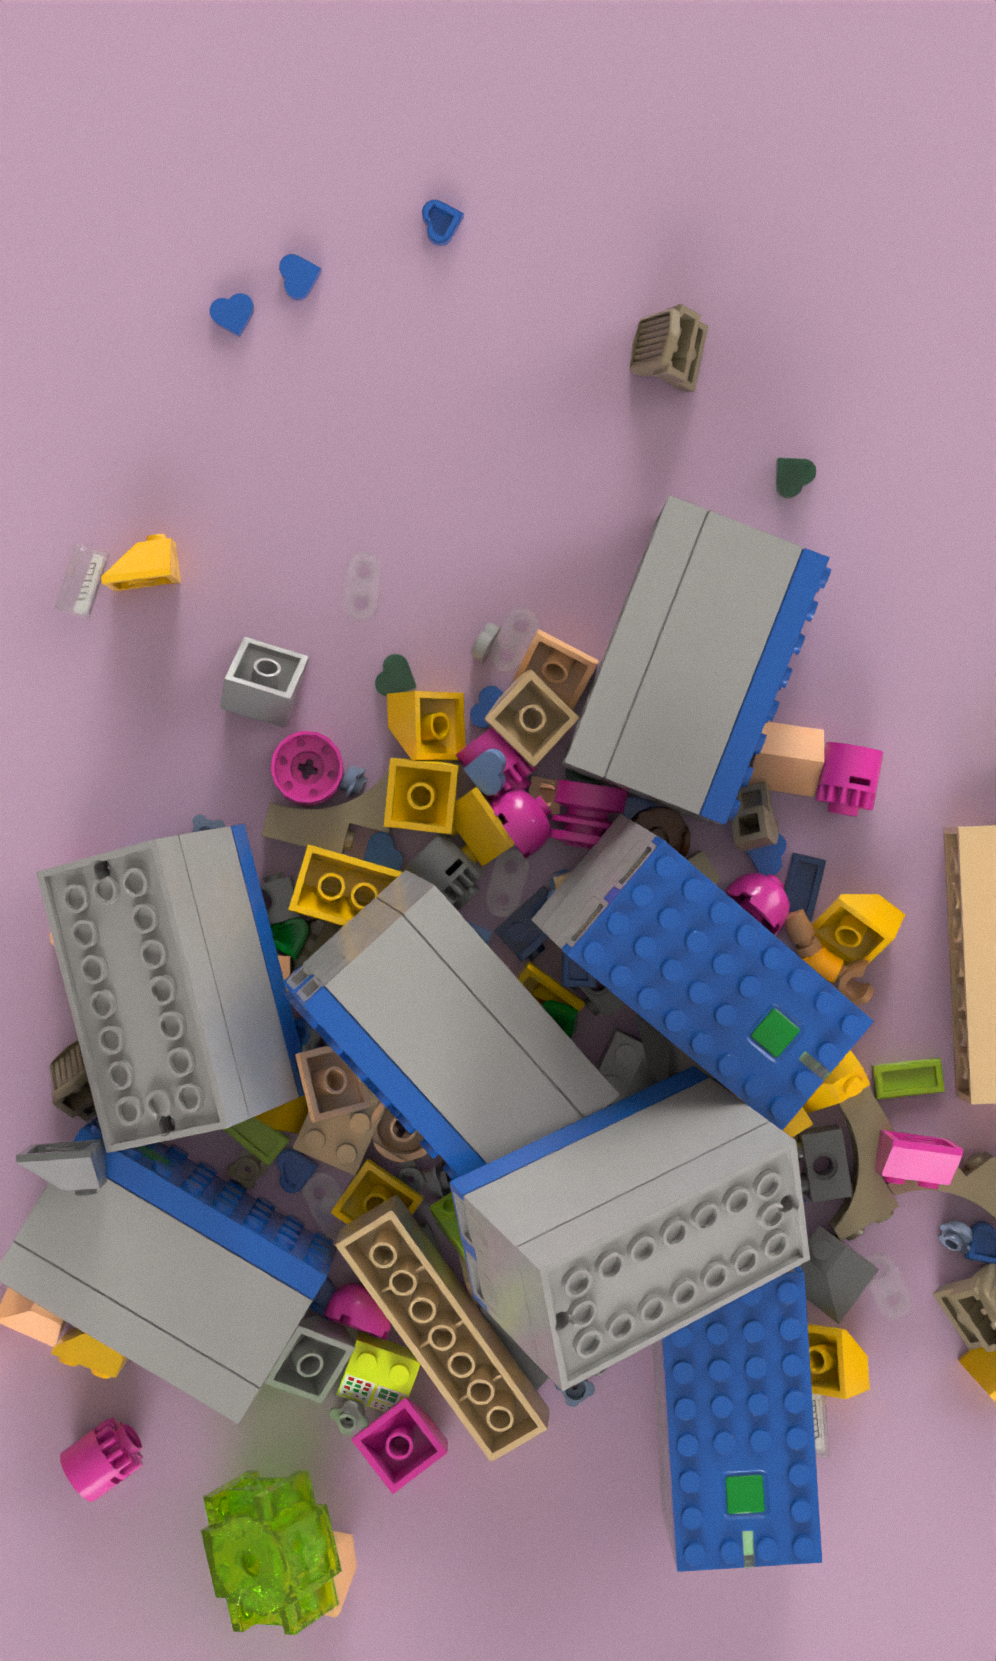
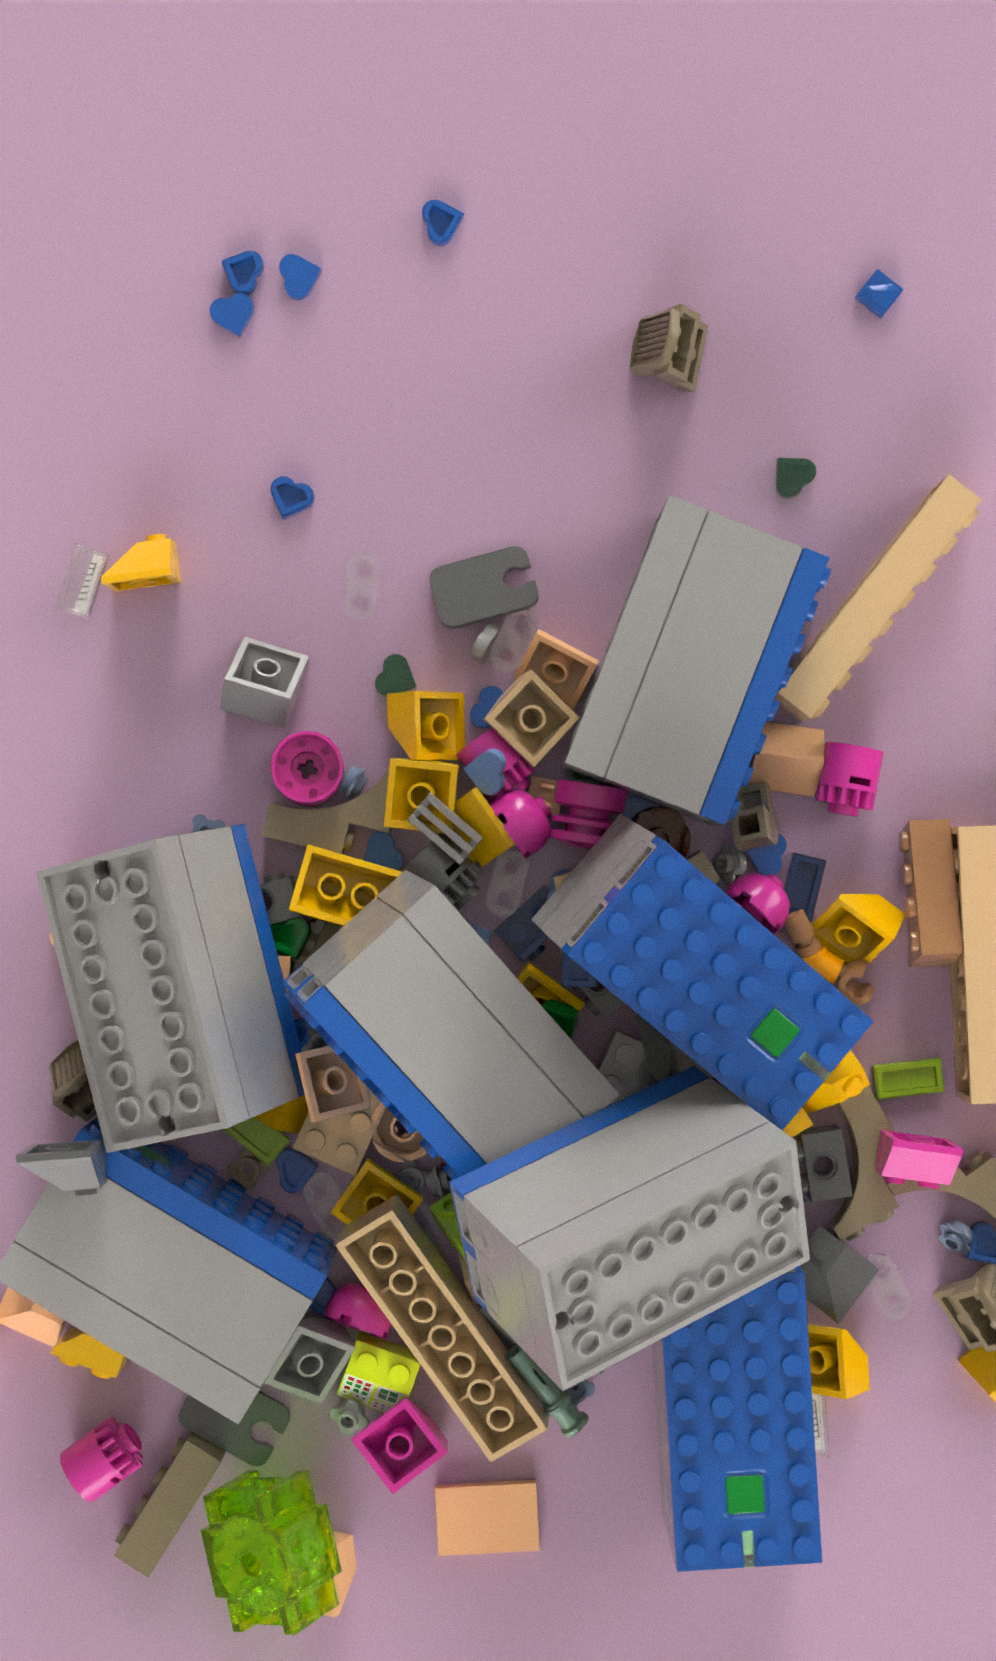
none -> dark tan brick [114,1432,225,1578]
none -> dark grey piece [178,1391,290,1466]
none -> blue tile [221,251,264,296]
none -> blue tile [270,476,315,520]
none -> light grey tile [407,792,483,864]
none -> dark grey piece [429,546,539,629]
none -> light nougat tile [435,1479,540,1556]
none -> sand green pin [506,1344,589,1438]
none -> light grey plate [714,844,746,884]
none -> tan brick [774,474,982,722]
none -> blue tile [855,269,904,319]
none -> medium nougat wedge [899,819,963,967]

